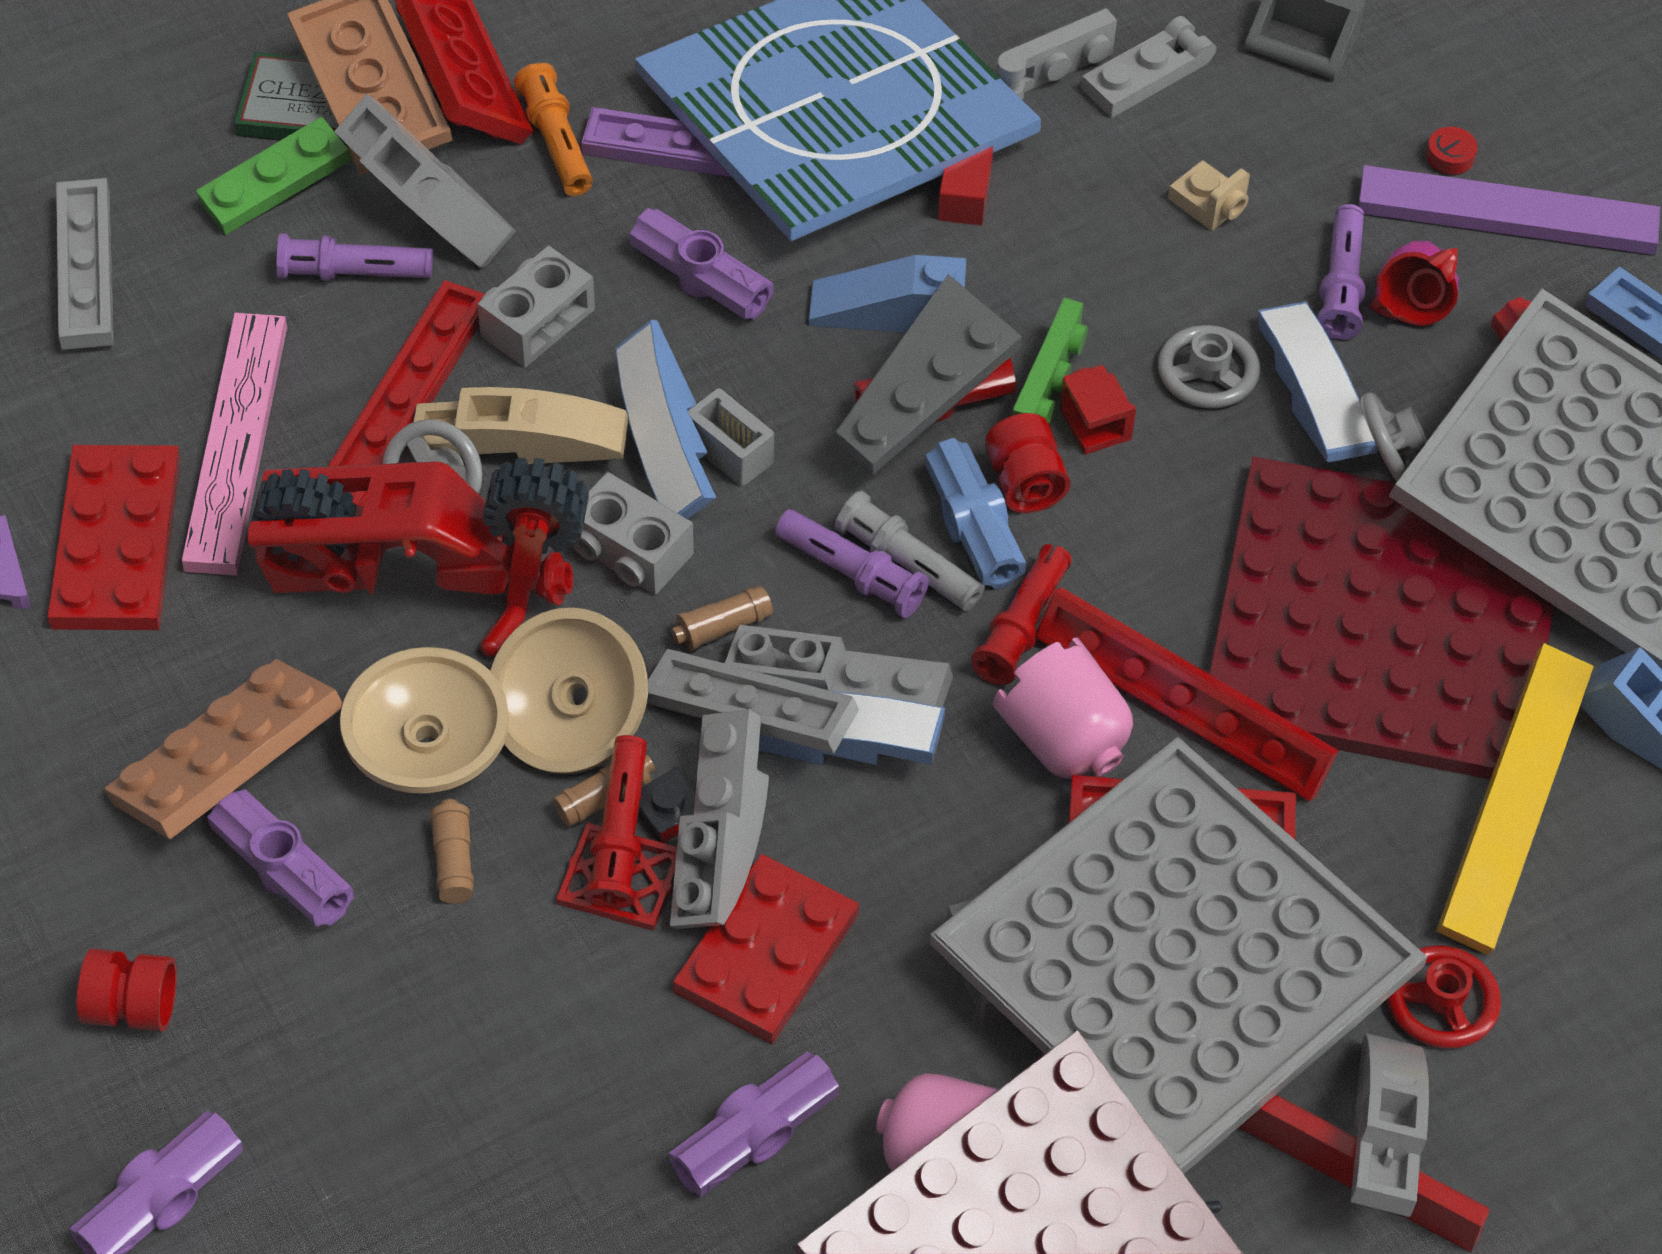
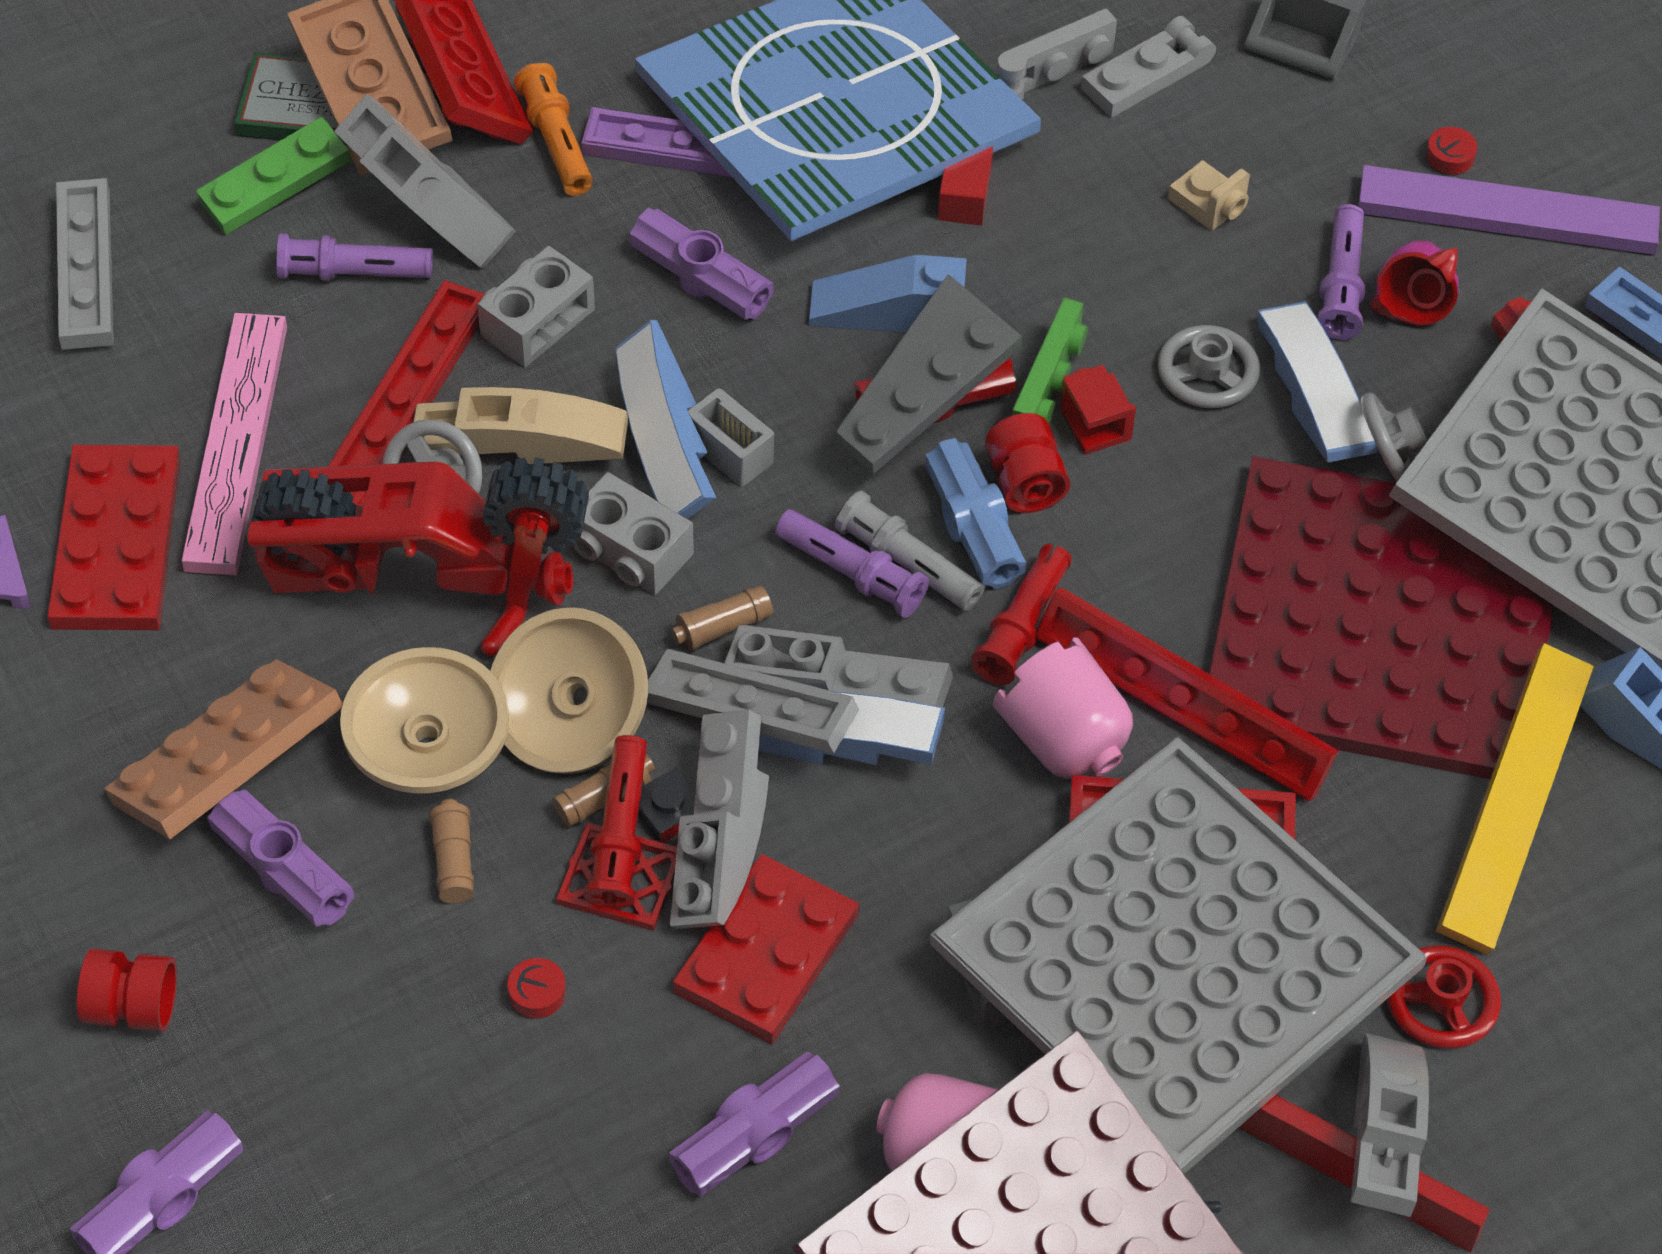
none -> red tile [507,958,566,1018]

